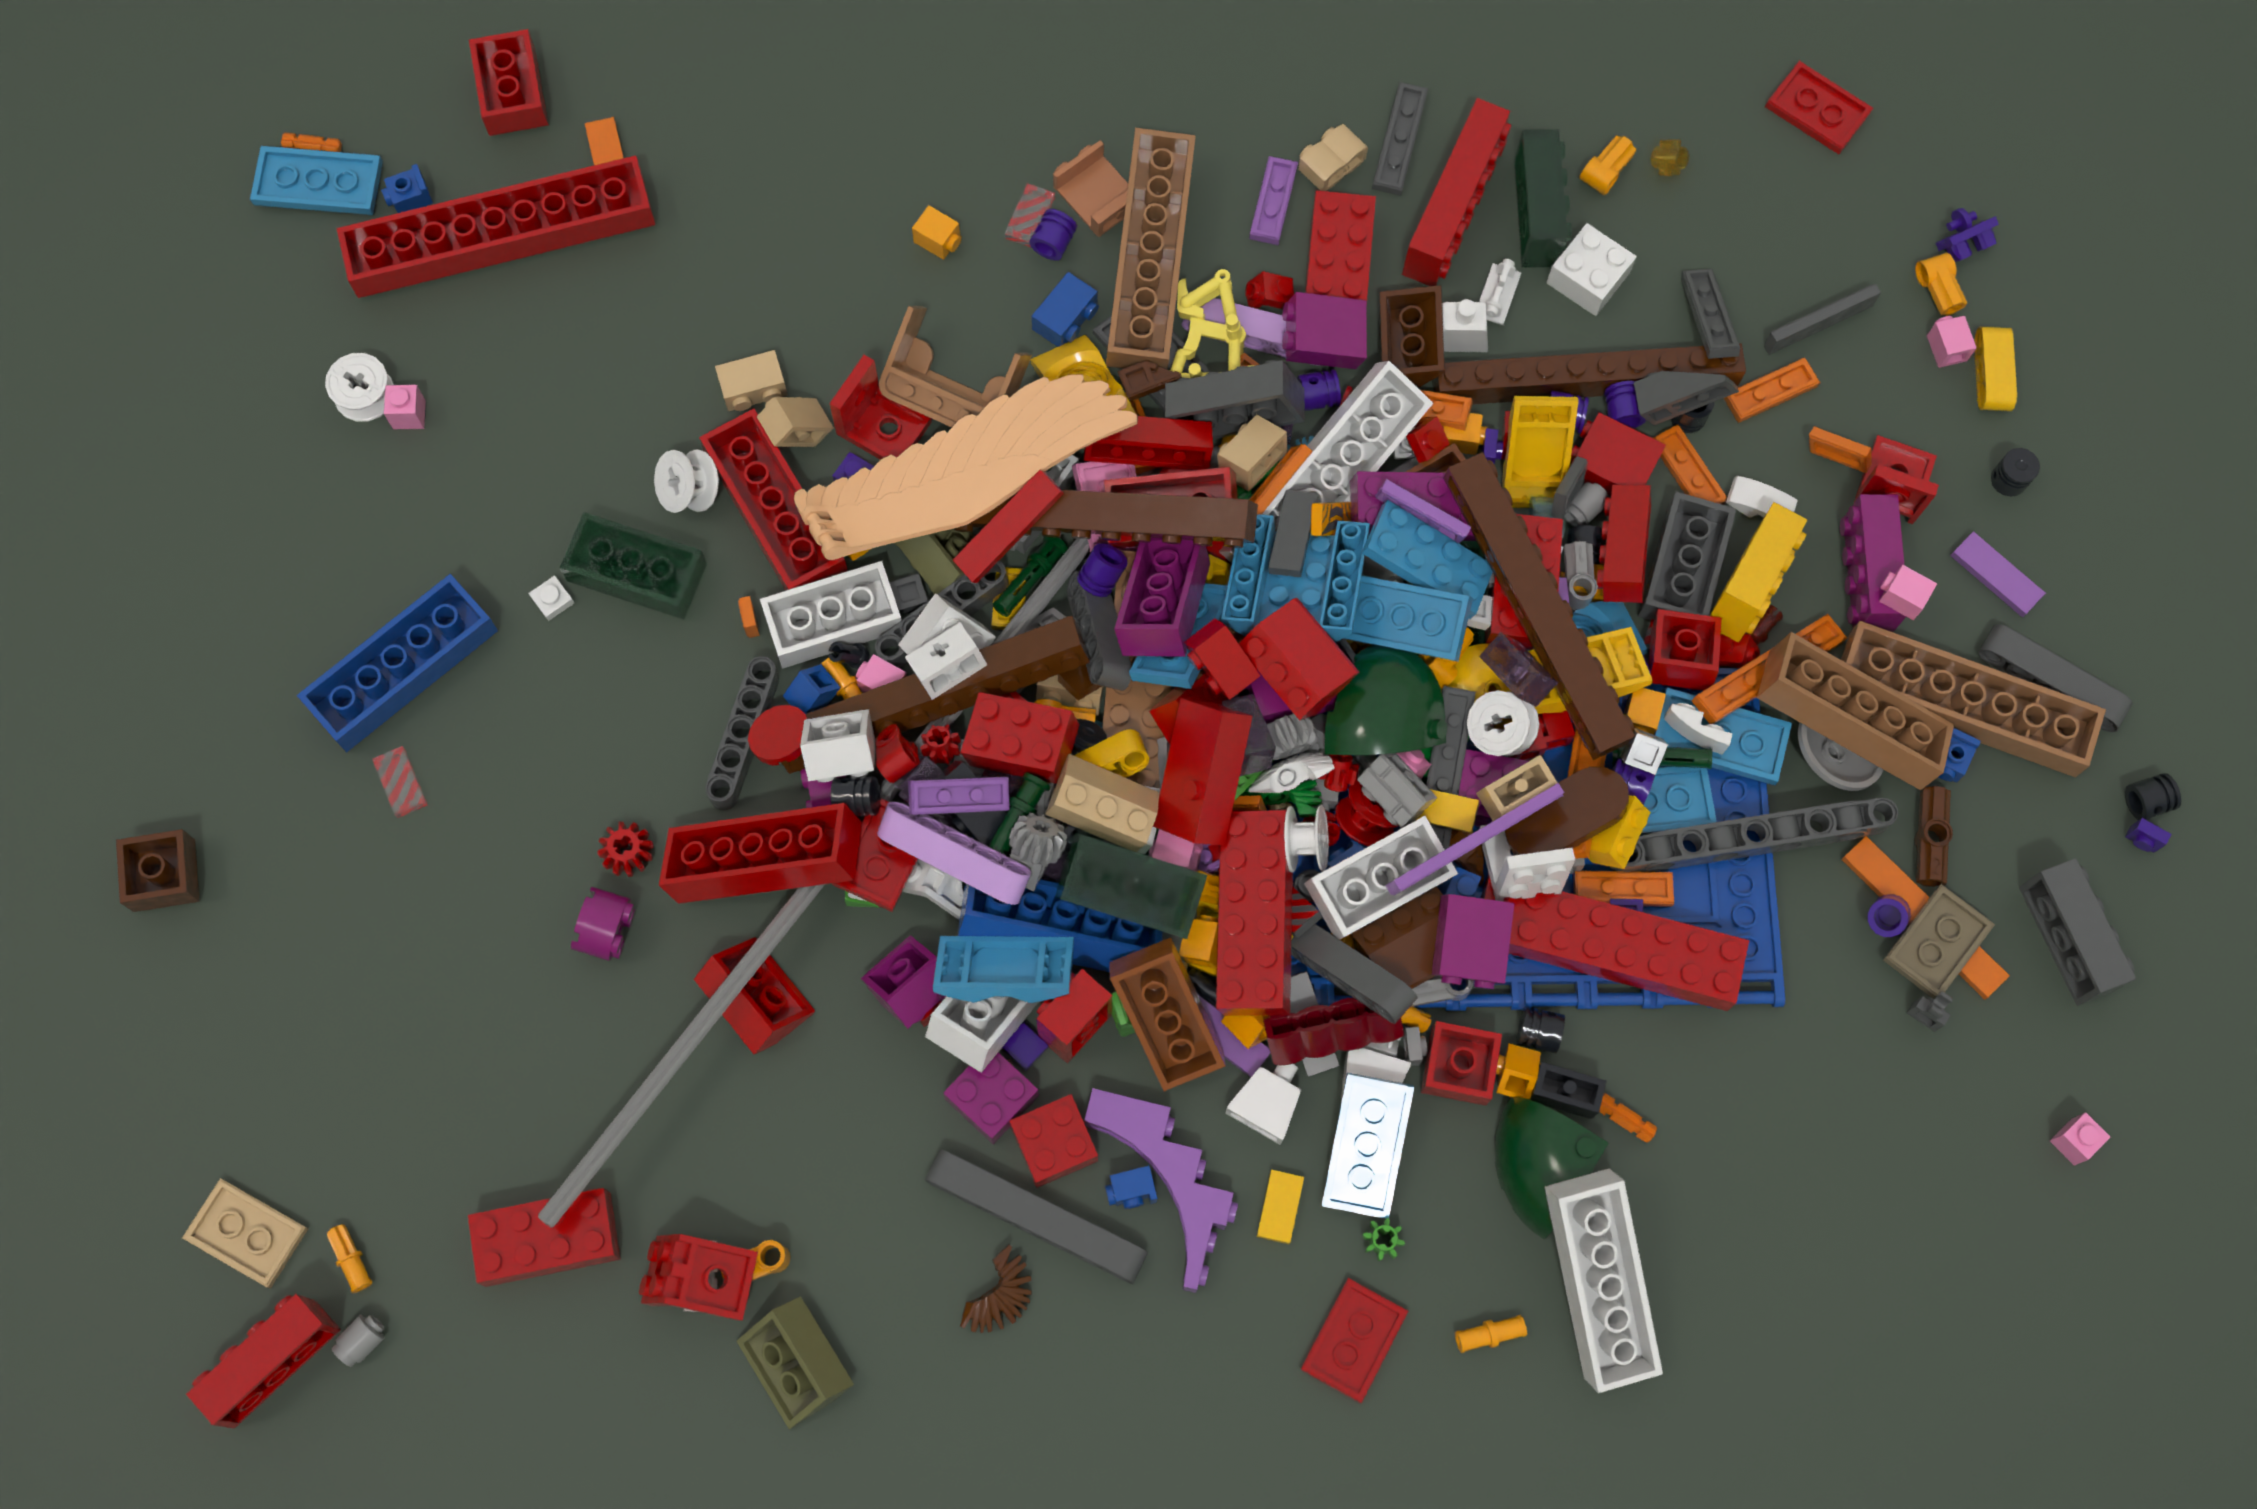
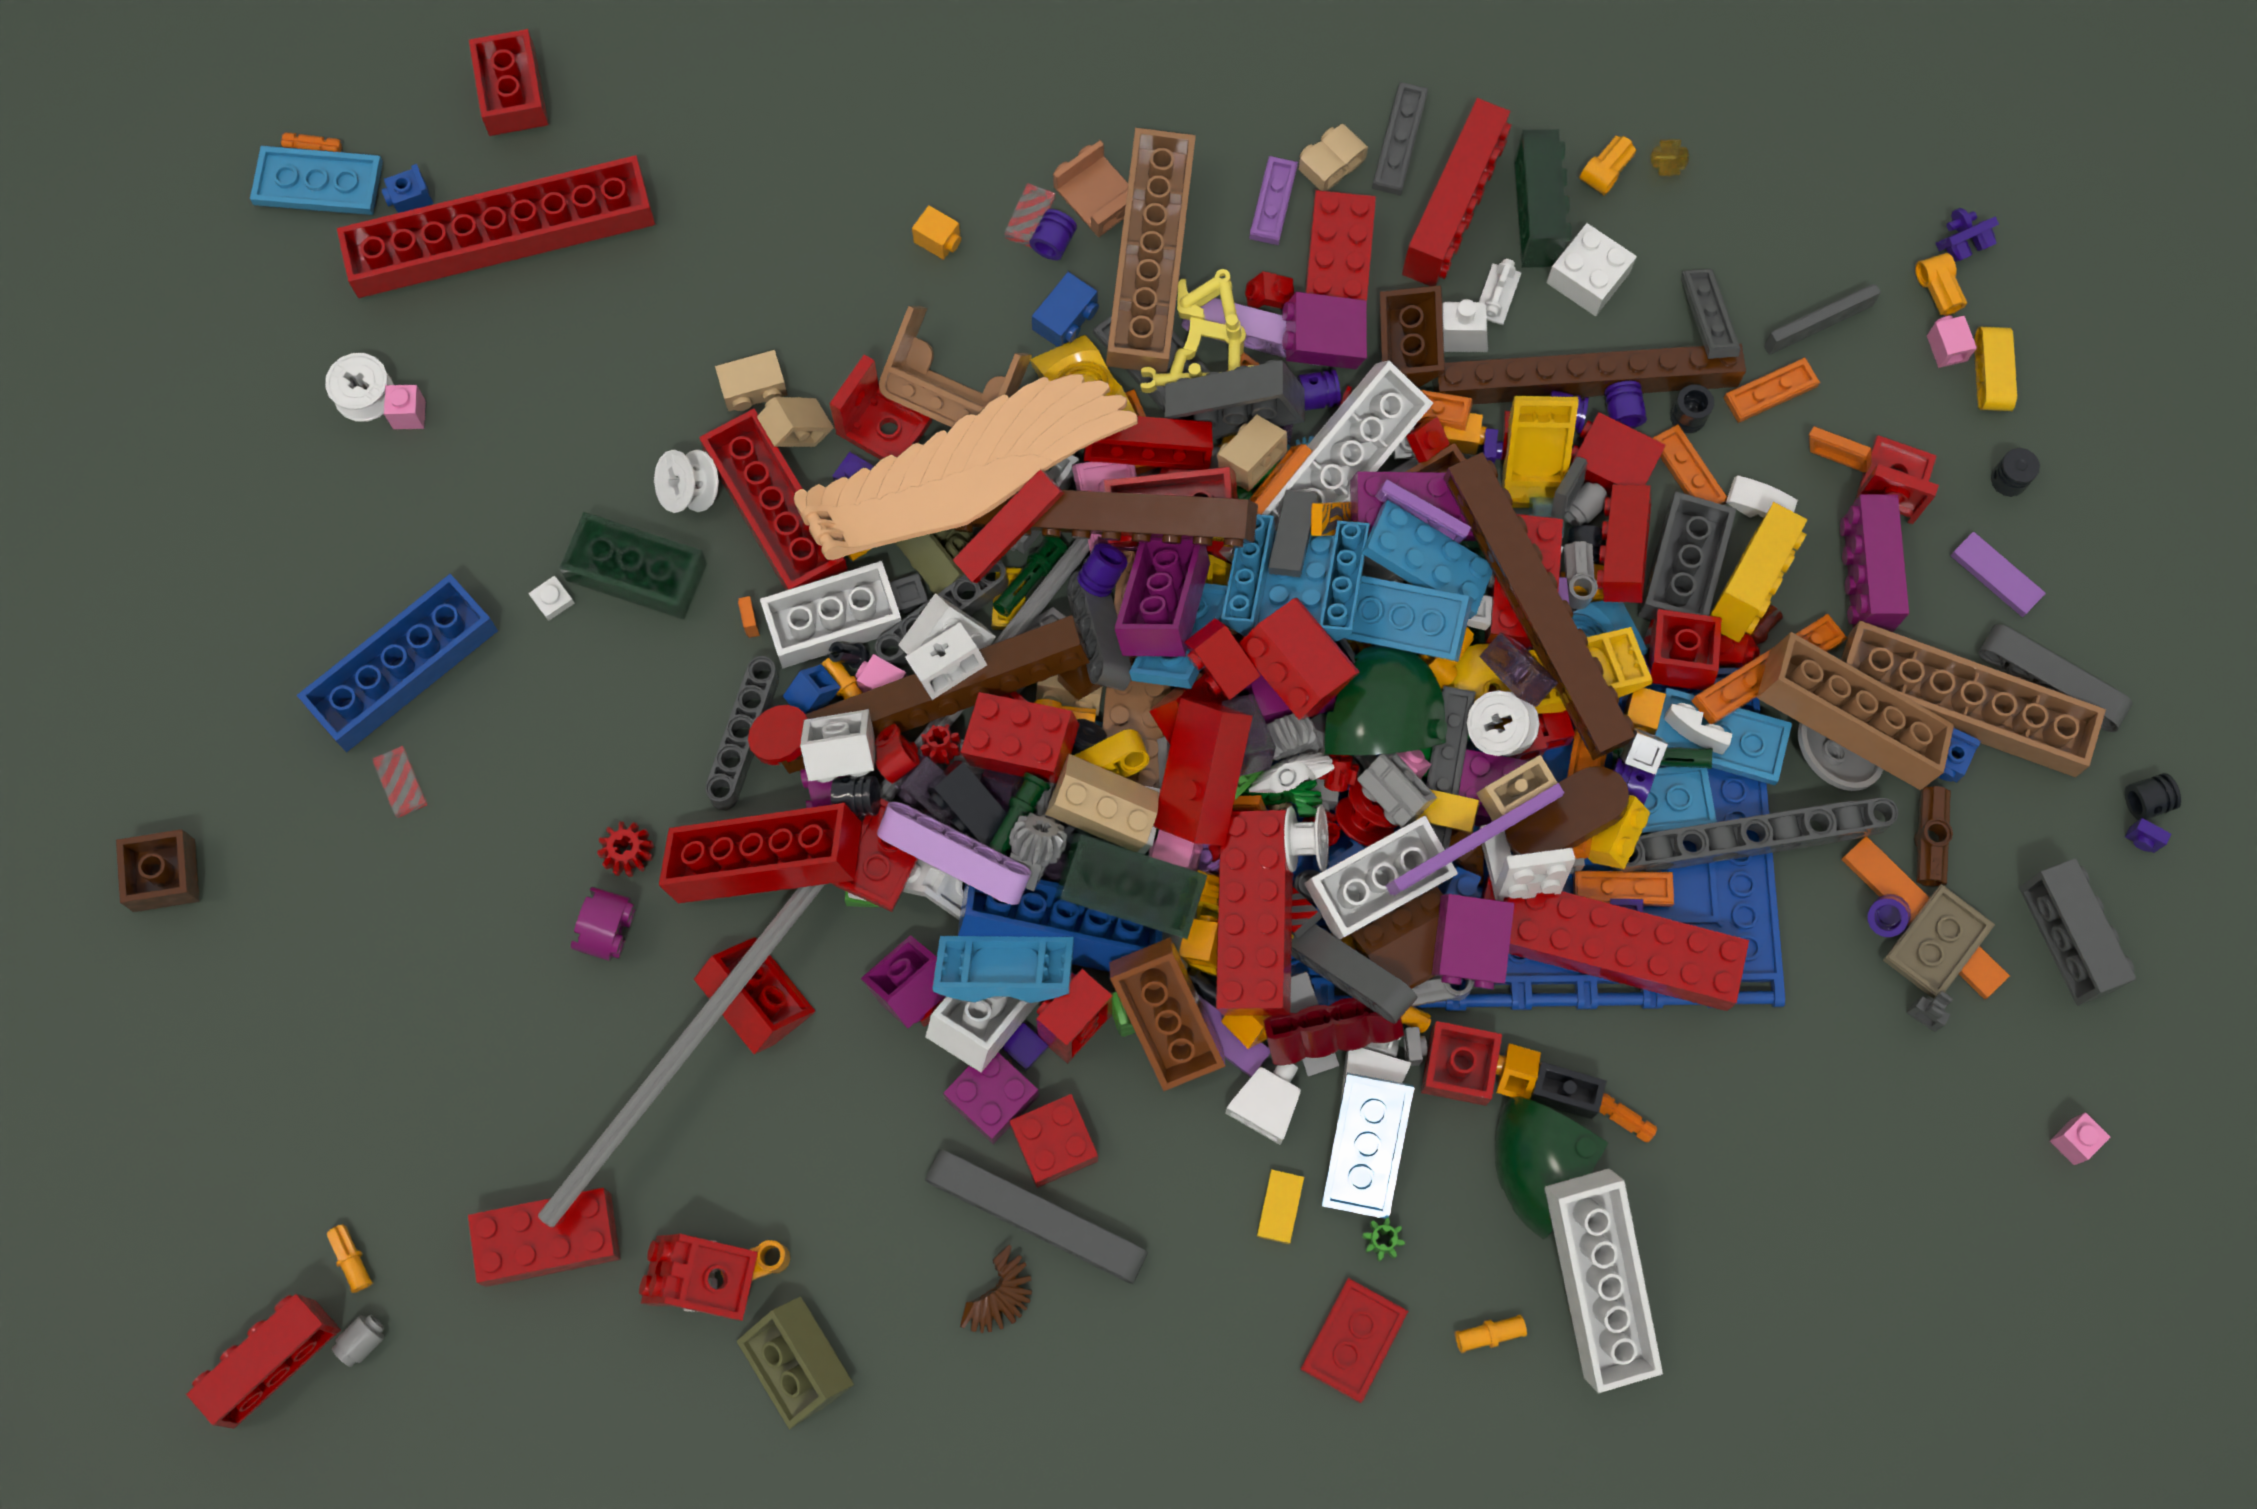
tan tile [182,1178,309,1289] -> none
orange tile [584,117,624,165] -> none
medium lavender tile [908,777,1009,815] -> none
medium lavender arch [1084,1088,1238,1293] -> none
blue brick [1105,1166,1158,1209] -> none
reddish brown tile [1118,360,1182,402] -> none
black piece [1517,1006,1565,1053] -> none
dark grey slope [1634,371,1739,426] -> none
red tile [1765,61,1873,155] -> none
bright pink brick [1879,565,1937,620] -> none

